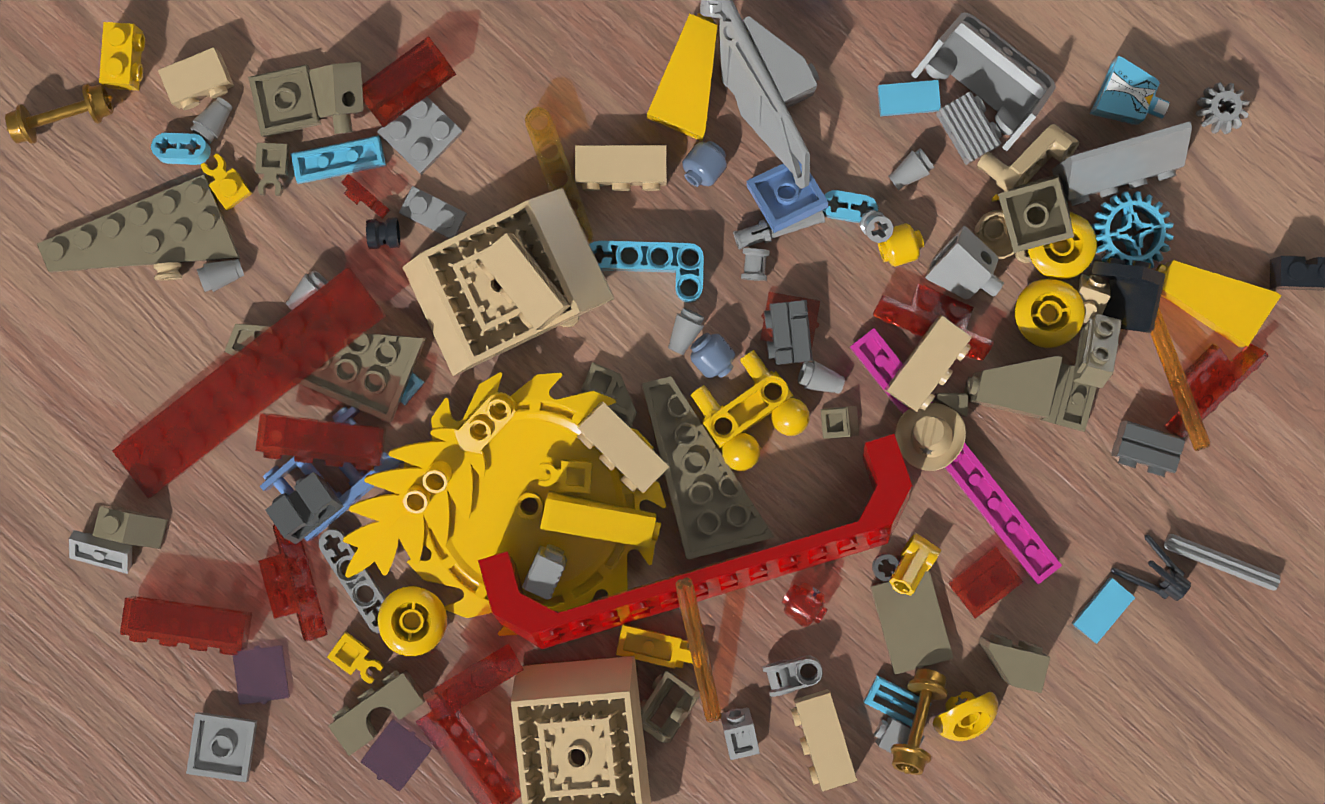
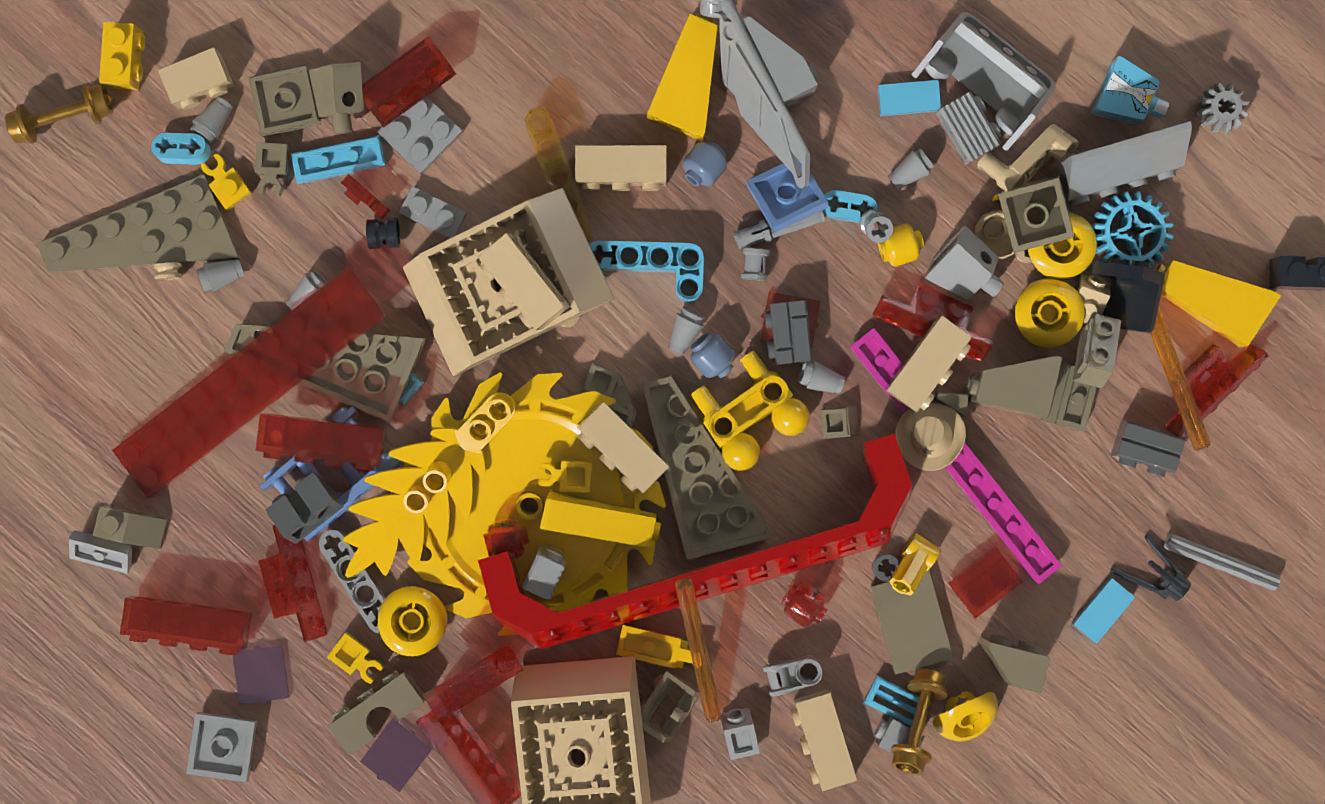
none -> clear red head [483,519,530,559]

